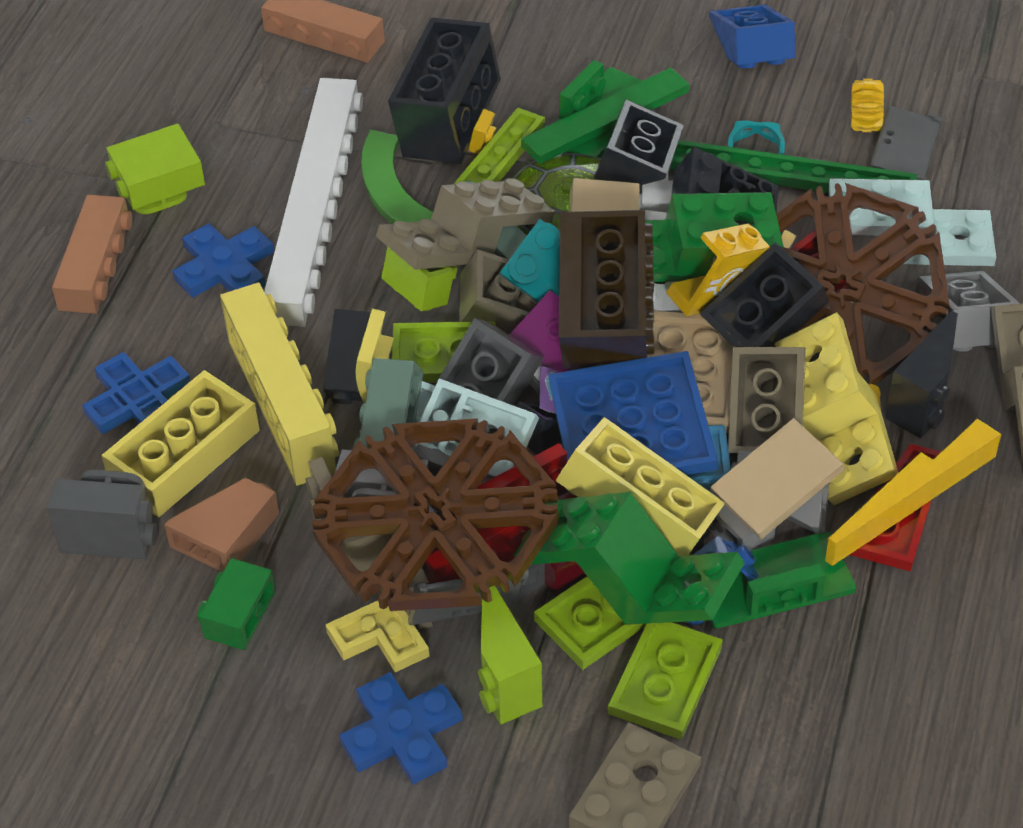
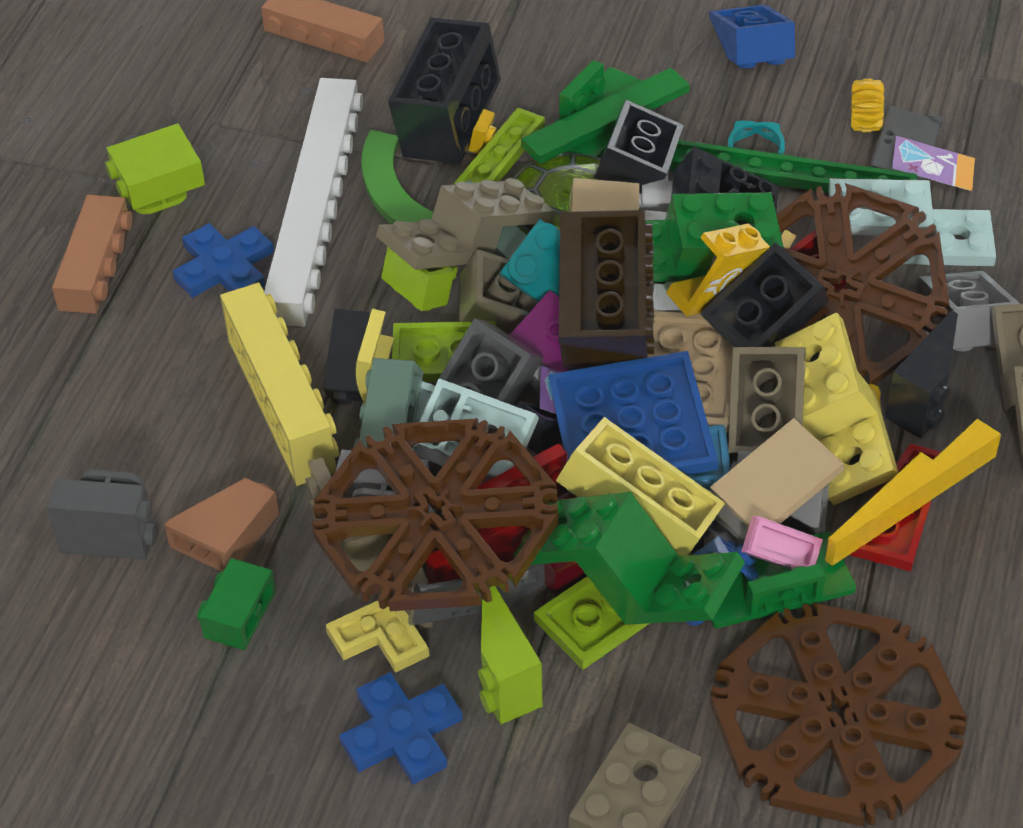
blue plate [82,352,191,435] -> none
light yellow brick [101,370,260,518] -> none
lime plate [608,622,723,740] -> none
none -> reddish brown plate [710,603,967,826]
none -> bright pink tile [741,516,823,570]
none -> sticker [892,136,975,191]

